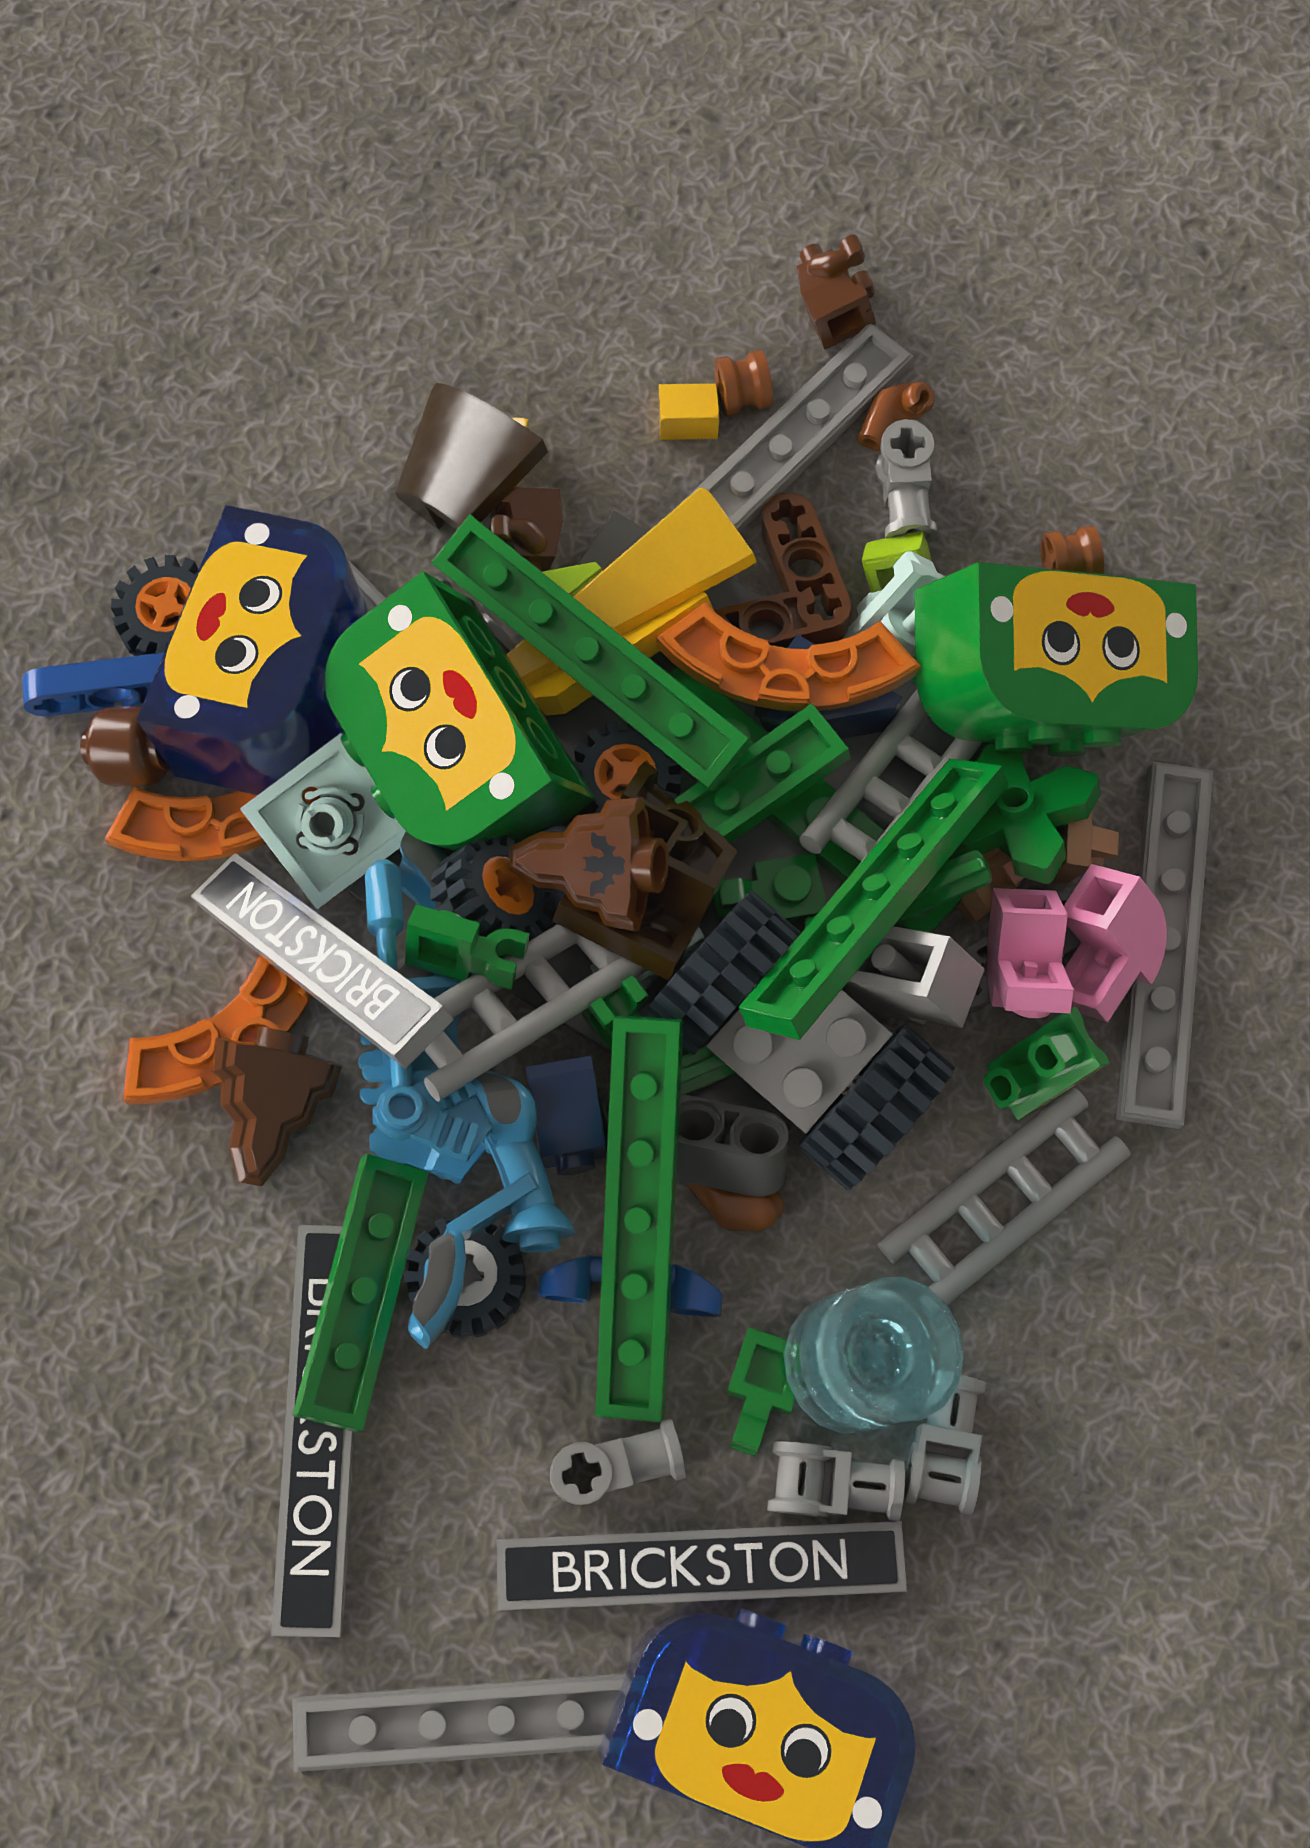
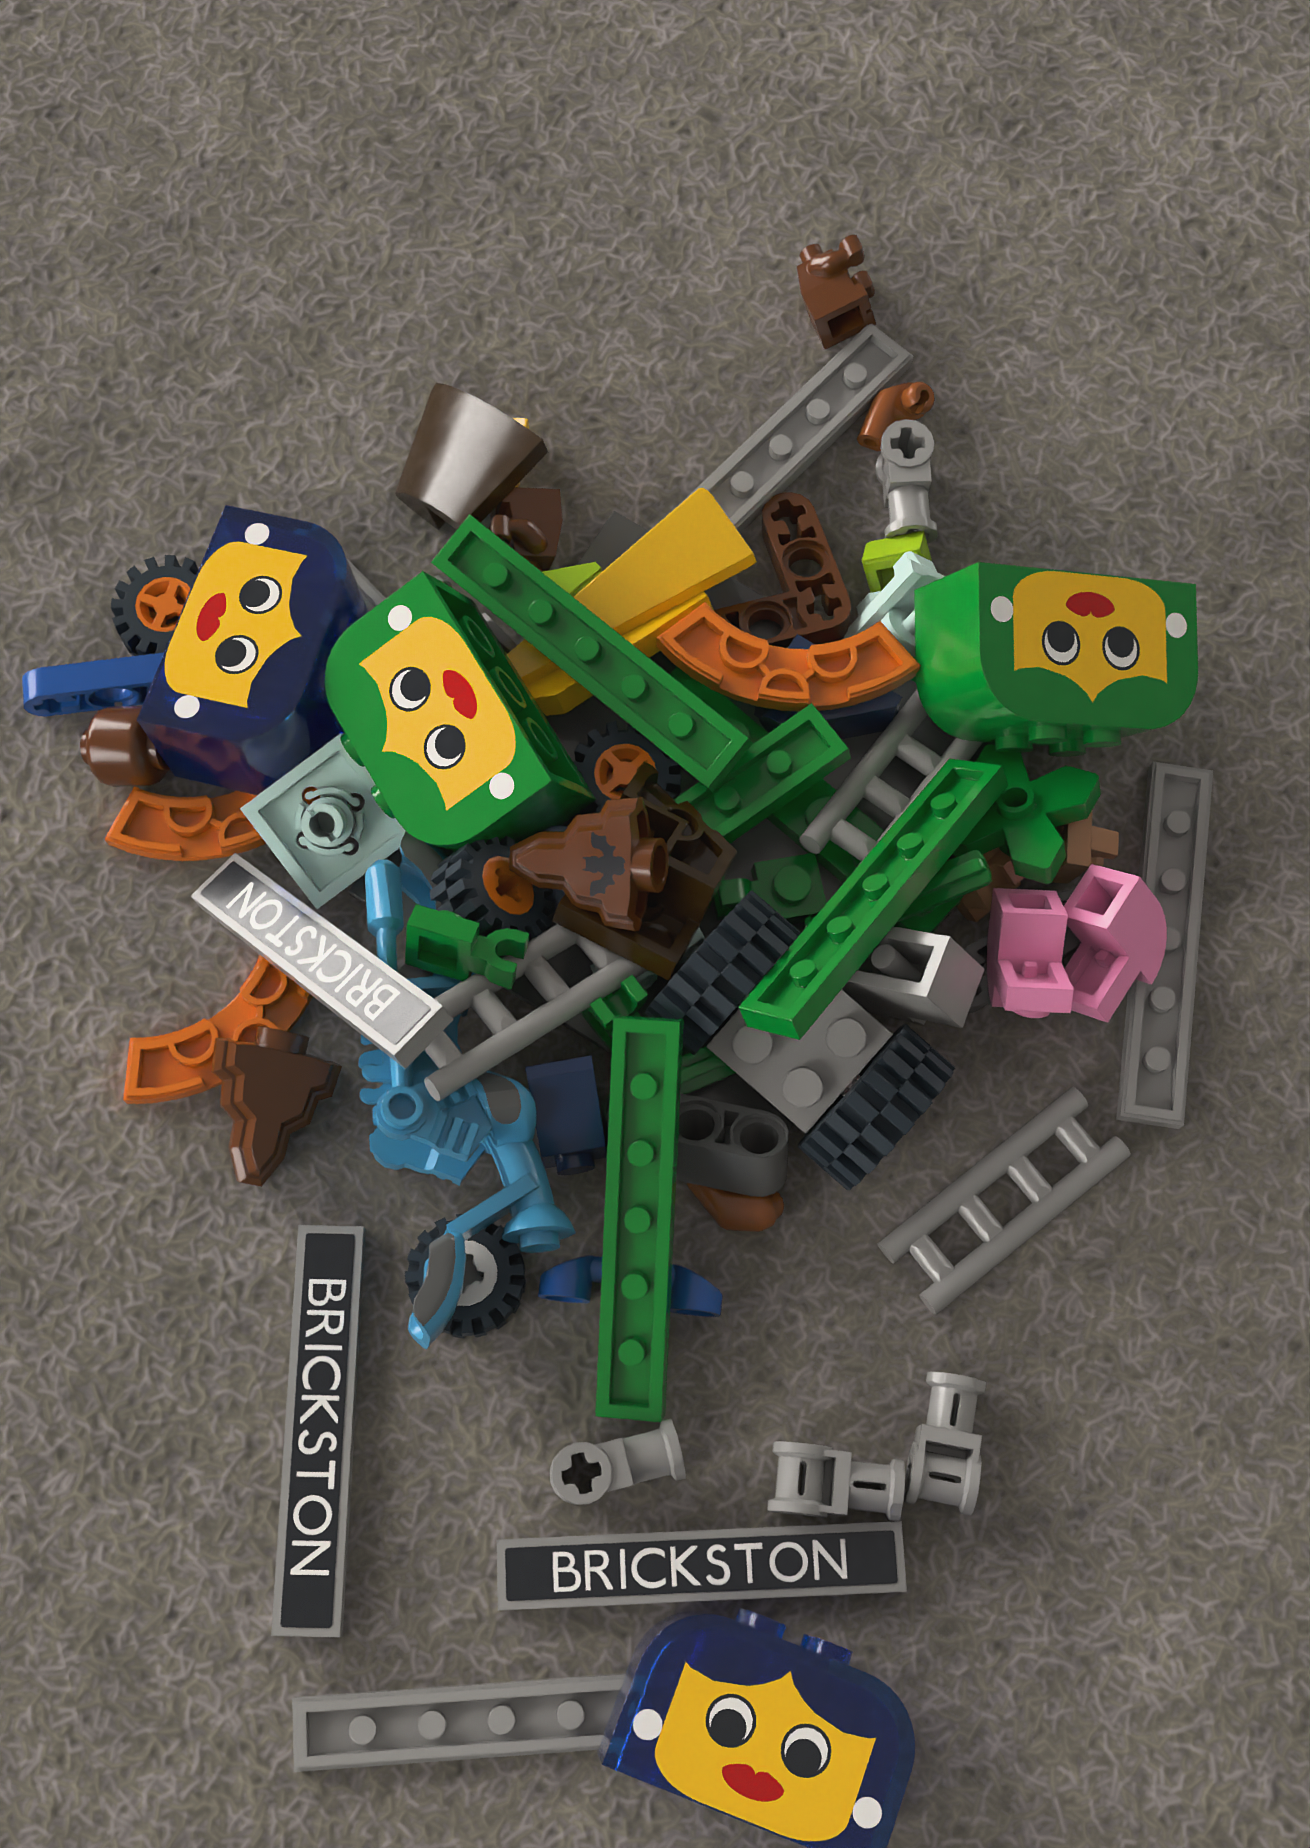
green plate [292,1153,428,1433] -> none
yellow slope [659,384,719,440] -> none
dark orange wheel [714,349,773,417] -> none
green plate [726,1327,811,1457] -> none
clear light blue wheel [784,1277,964,1434] -> none
green hips [983,1007,1110,1120] -> none
dark orange wheel [1040,525,1104,575] -> none

